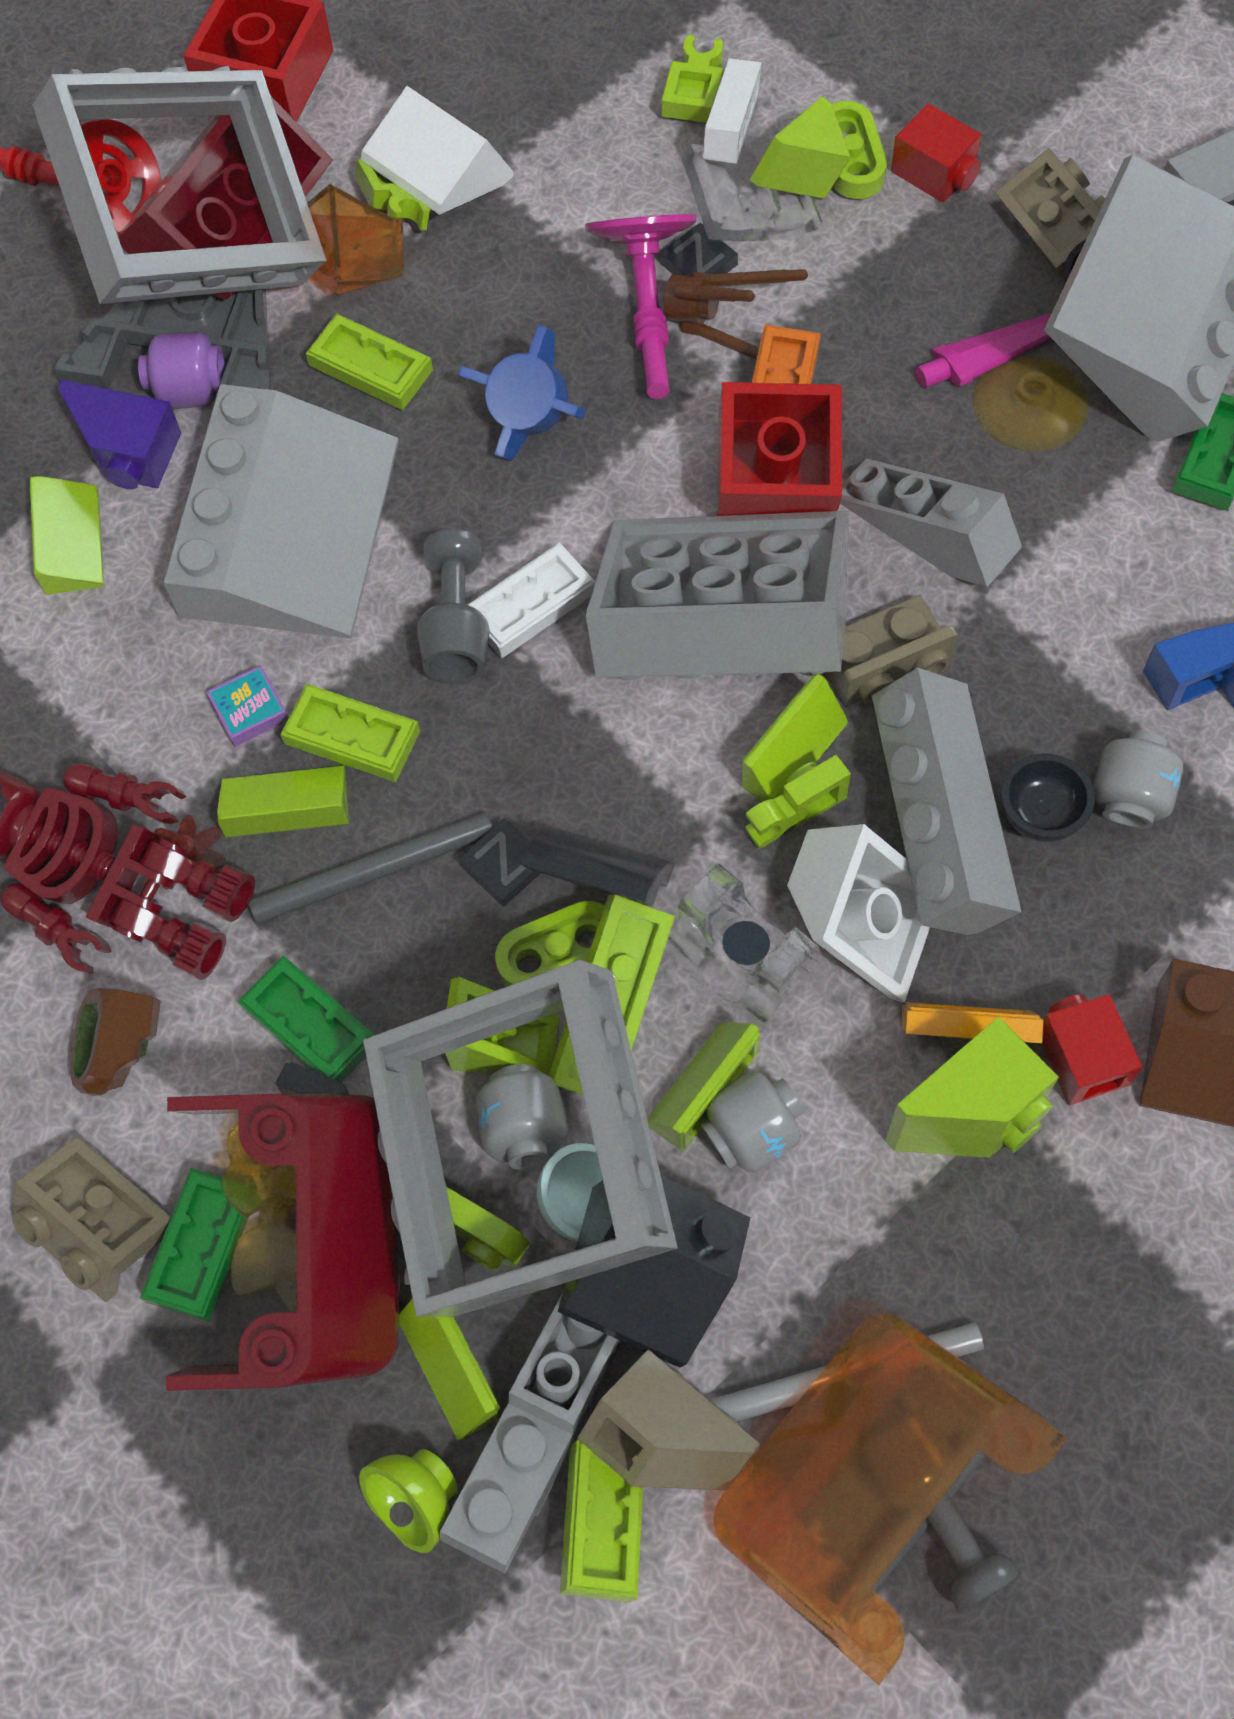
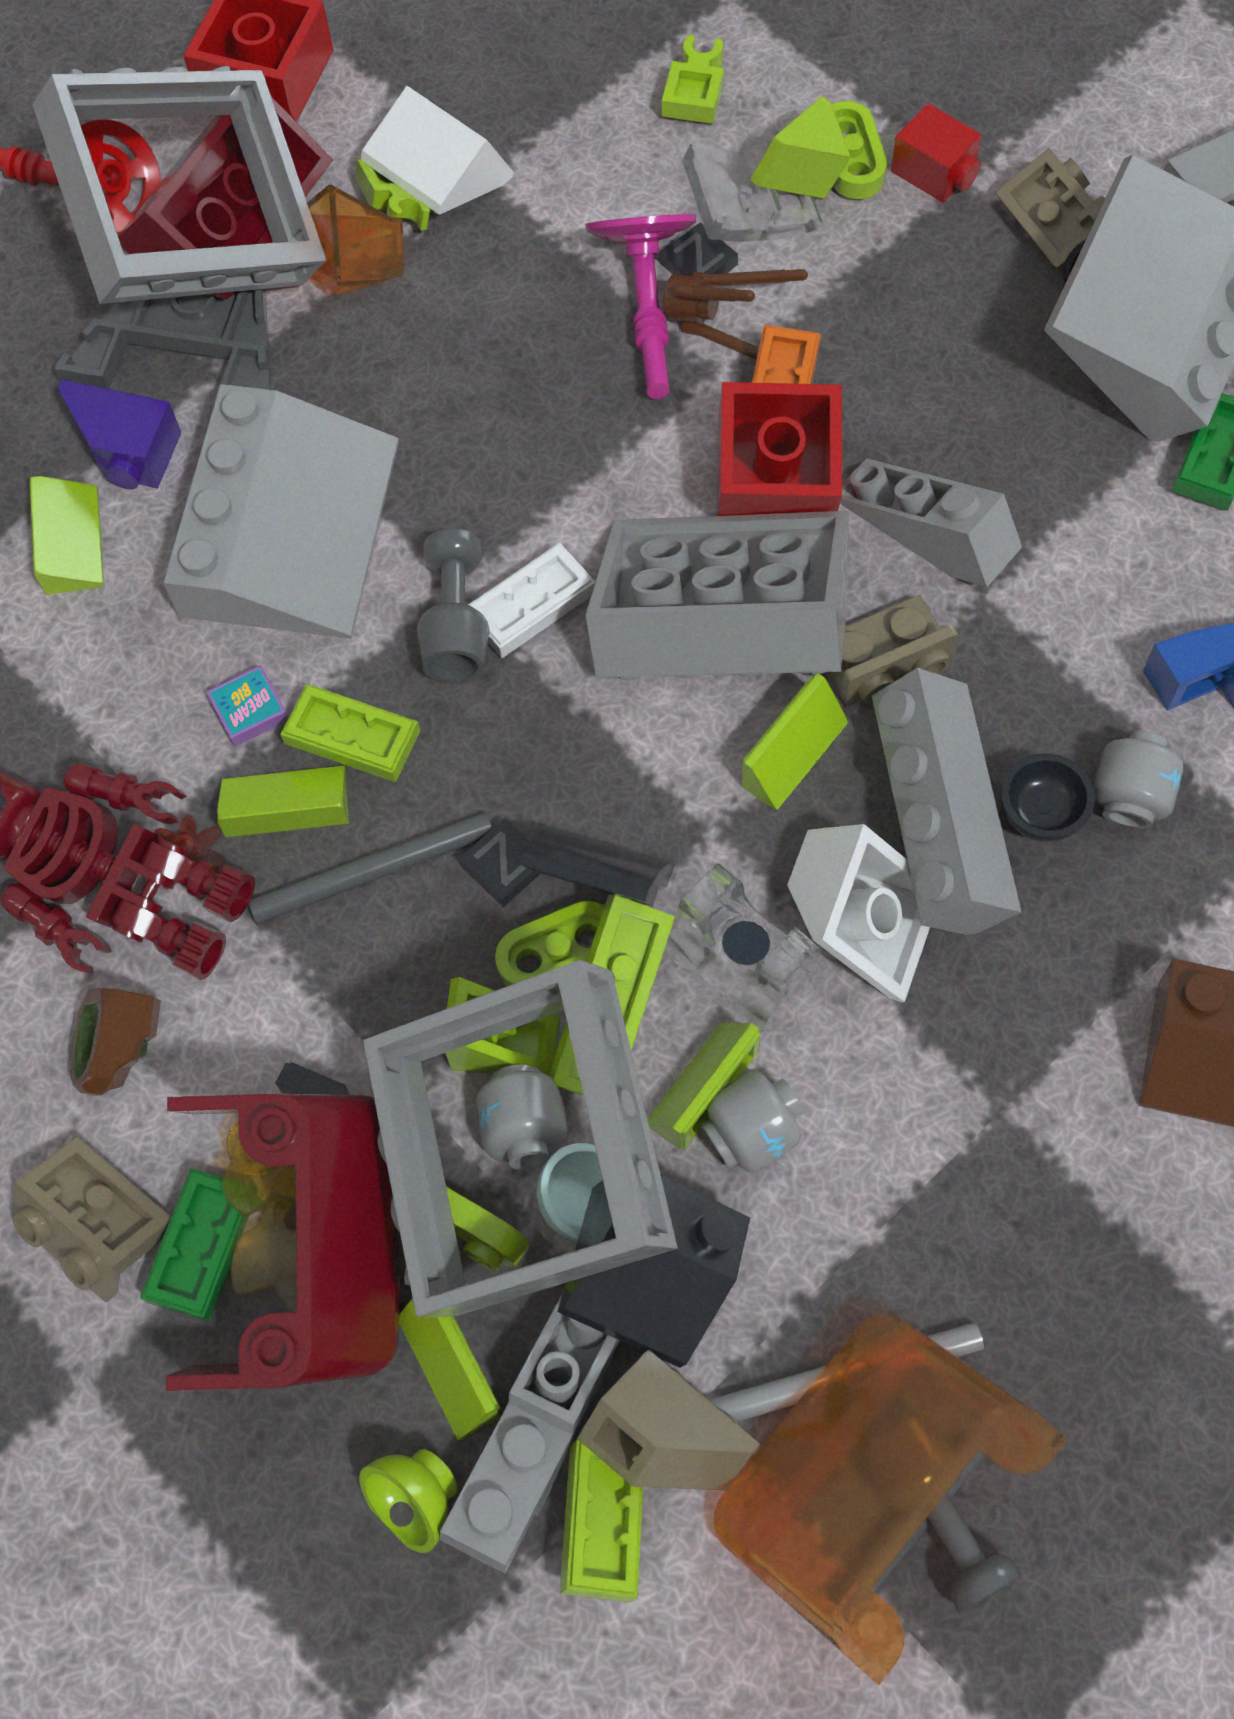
medium lavender head [138,331,226,409] -> none
green plate [237,955,375,1083] -> none
lime plate [306,313,433,411] -> none
piece [458,325,586,461] -> none
white piece [703,58,762,164] -> none
lime plate [745,755,851,849] -> none
lime slope [885,1017,1059,1158] -> none
light orange tile [901,1002,1043,1043] -> none
dark pink bar [915,313,1052,389] -> none
clear yellow dish [973,356,1089,451] -> none
red brick [1042,994,1142,1106] -> none

